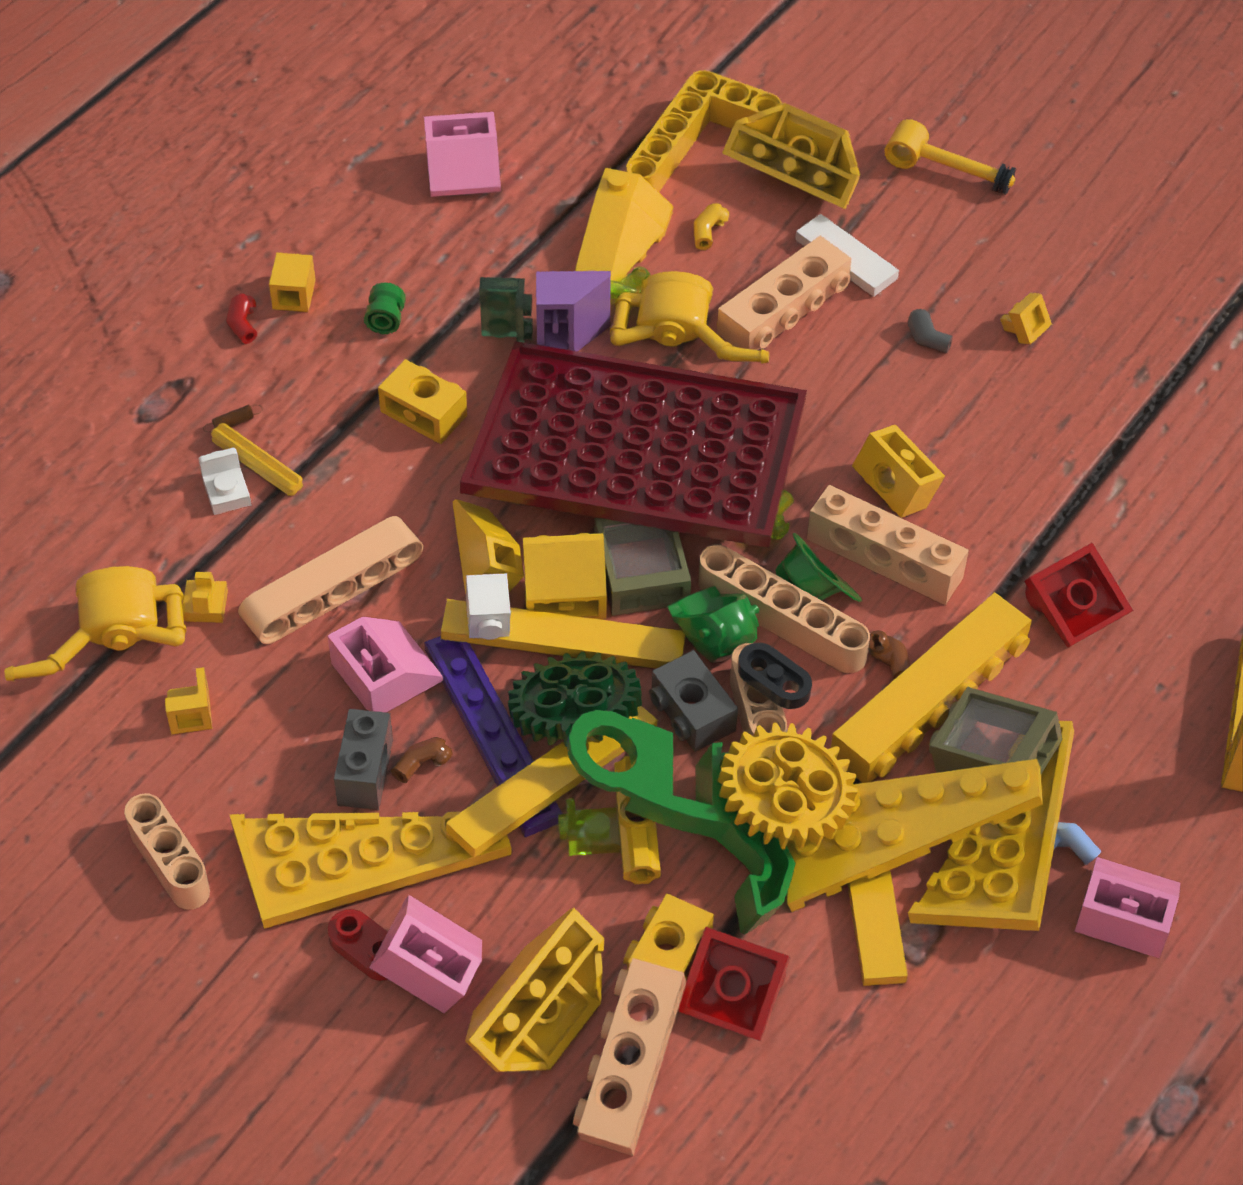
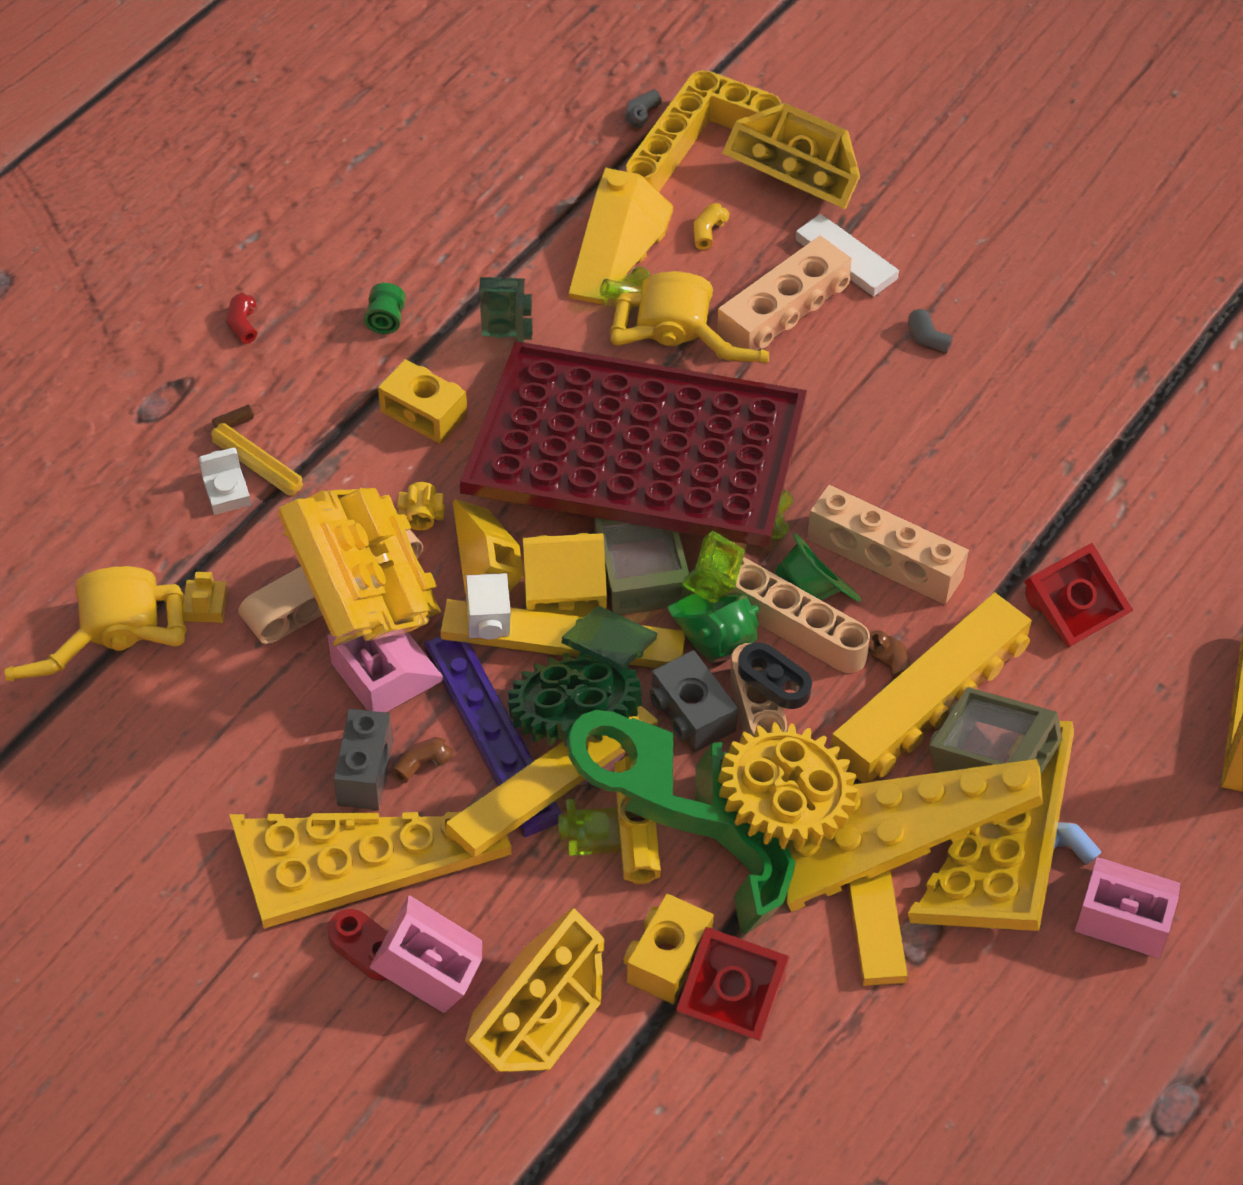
light nougat beam [124,794,210,909] -> none
yellow panel [165,667,213,735] -> none
yellow brick [269,252,315,312] -> none
bright pink slope [424,112,501,197] -> none
medium lavender slope [536,271,611,351] -> none
light nougat brick [573,958,686,1156] -> none
yellow brick [852,425,945,518] -> none
yellow piece [884,119,1016,195] -> none
yellow tile [1000,293,1052,344] -> none
none -> yellow piece [278,488,441,647]
none -> yellow gear [397,482,445,530]
none -> clear green piece [561,605,657,671]
none -> dark grey arm [625,89,662,128]
none -> clear neon green bracket [683,531,745,603]

